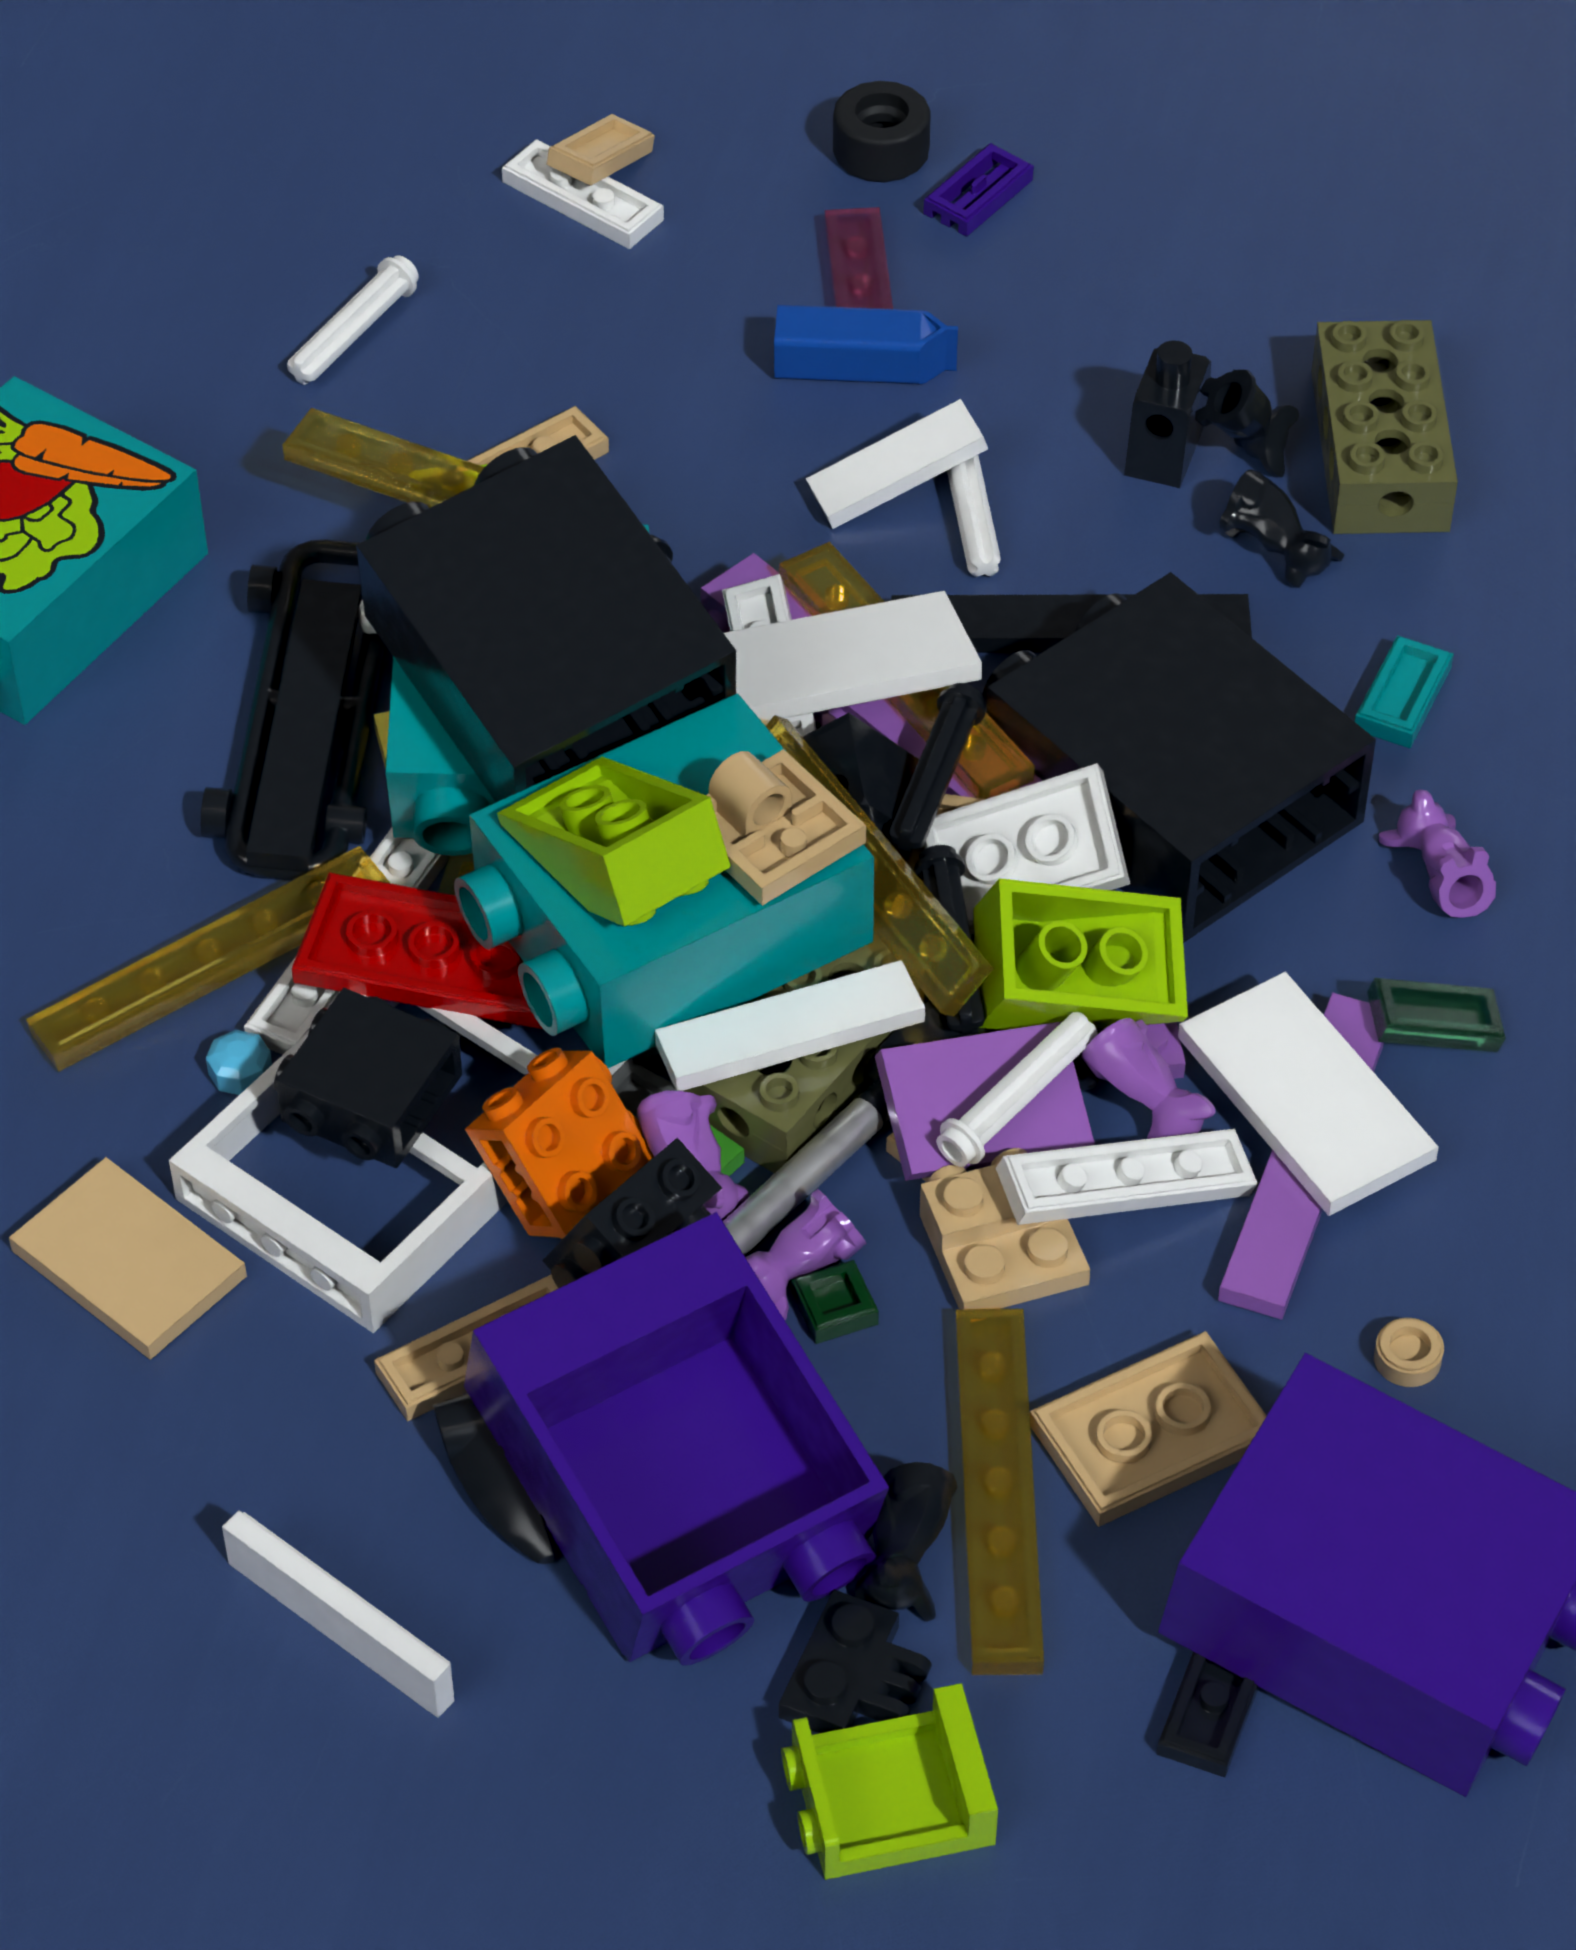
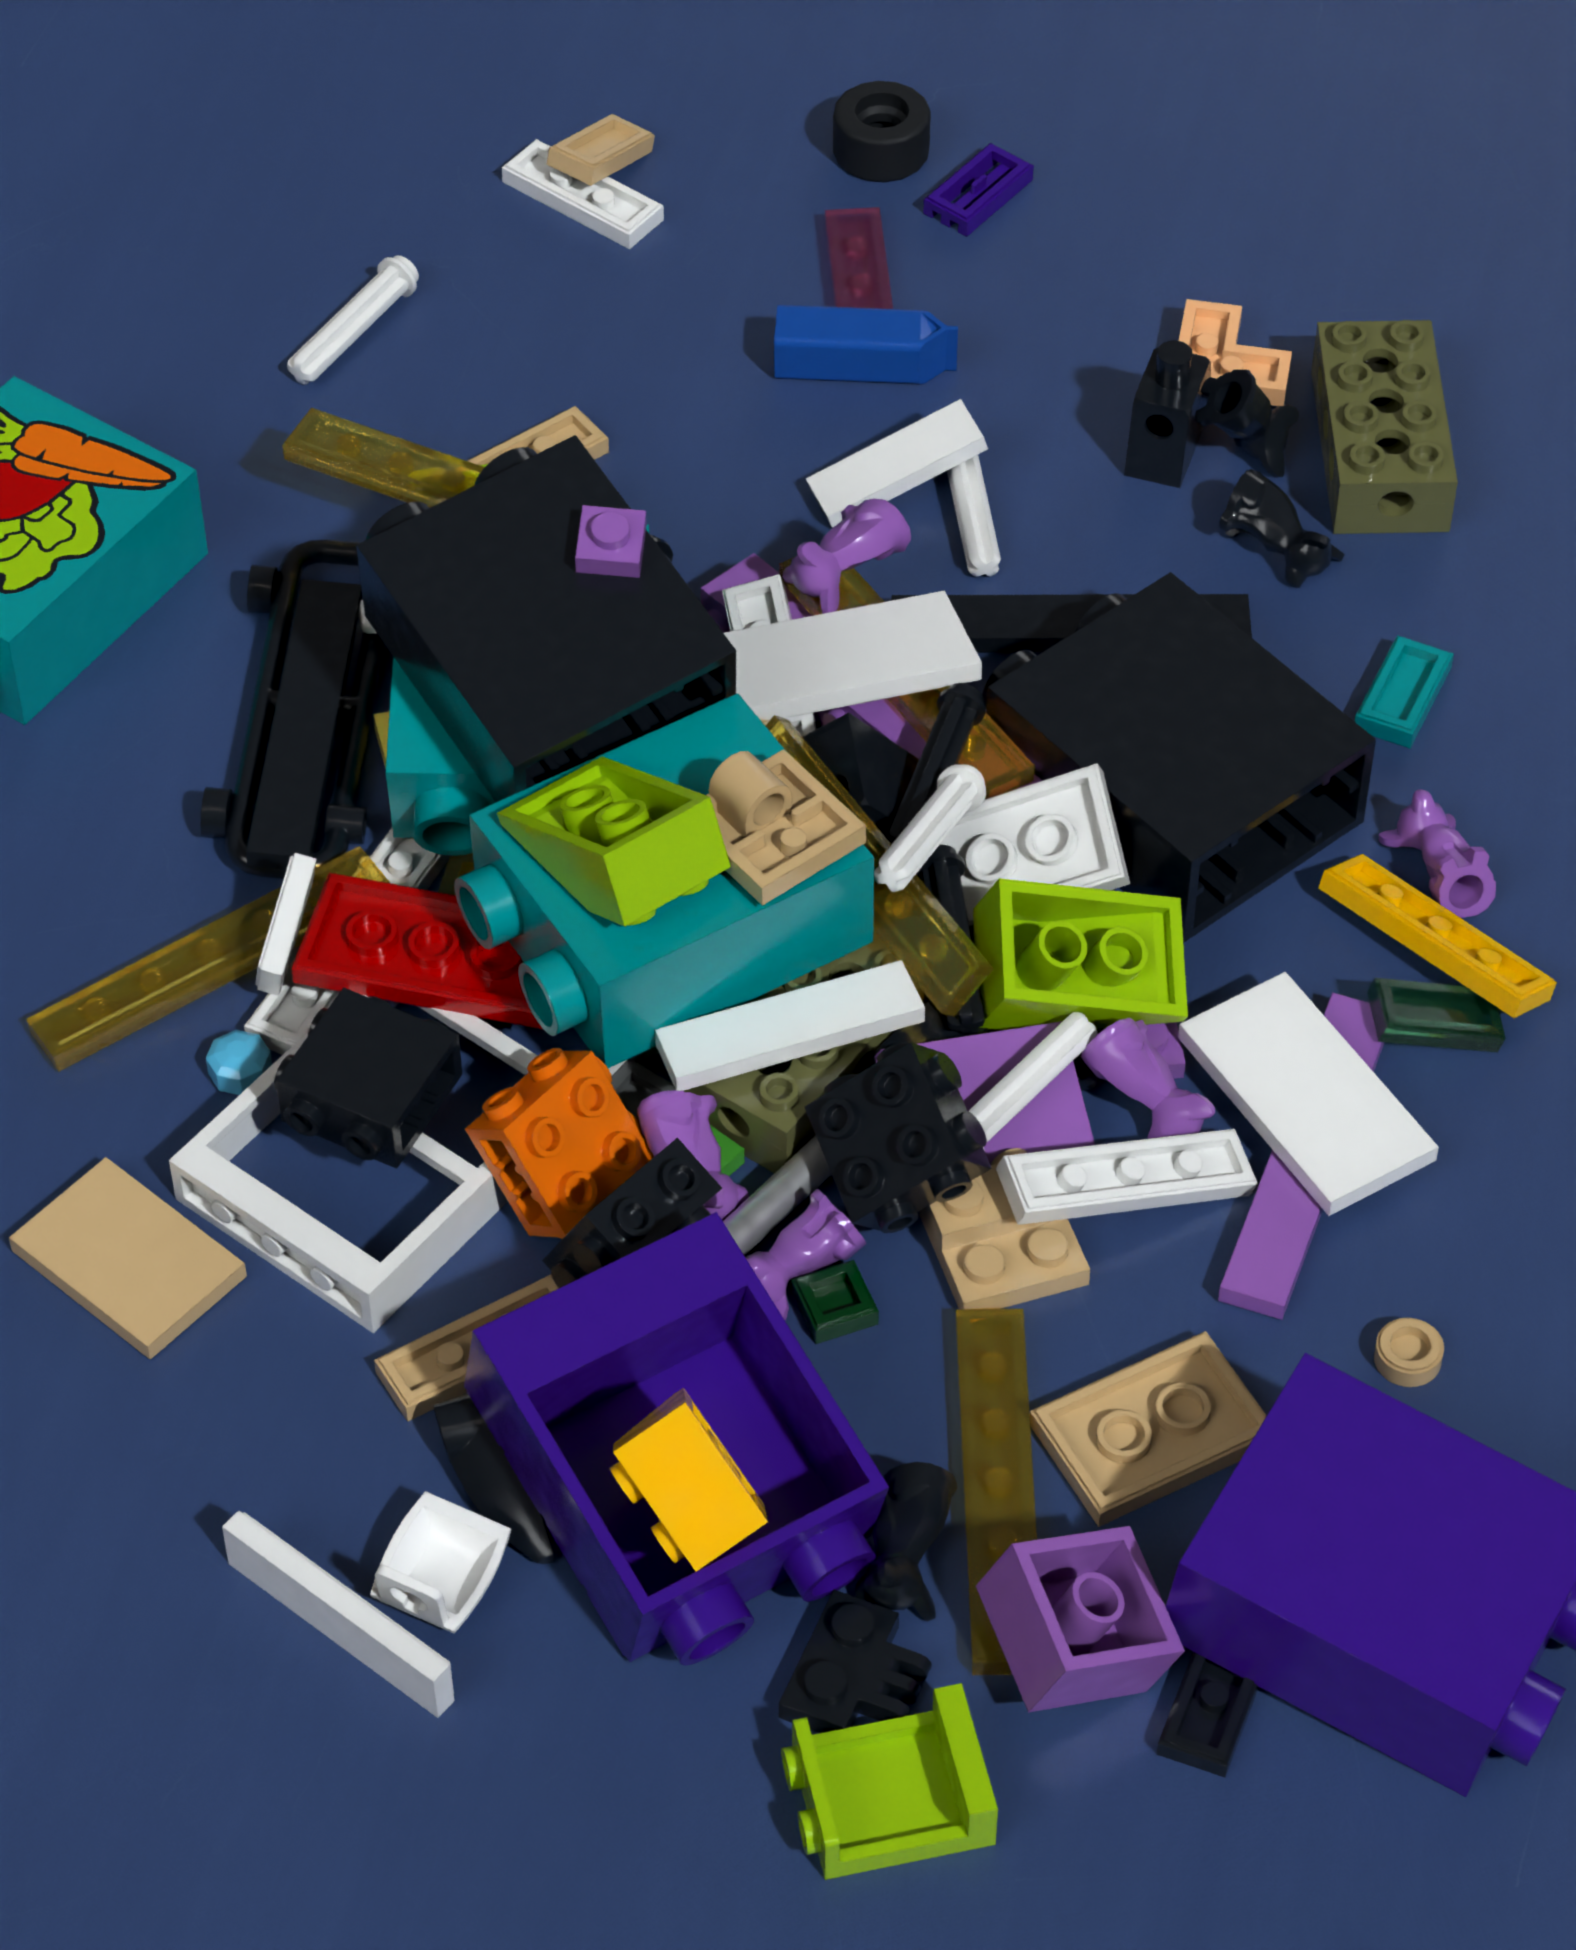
none -> white tile [255,853,317,996]
none -> white piece [370,1491,511,1634]
none -> medium lavender plate [575,505,647,578]
none -> yellow slope [609,1387,768,1572]
none -> medium lavender animal [783,498,911,614]
none -> black brick [804,1042,992,1233]
none -> white axle [874,764,986,892]
none -> medium lavender brick [976,1526,1185,1713]
none -> light nougat plate [1178,299,1292,406]
none -> yellow tile [1318,854,1557,1018]

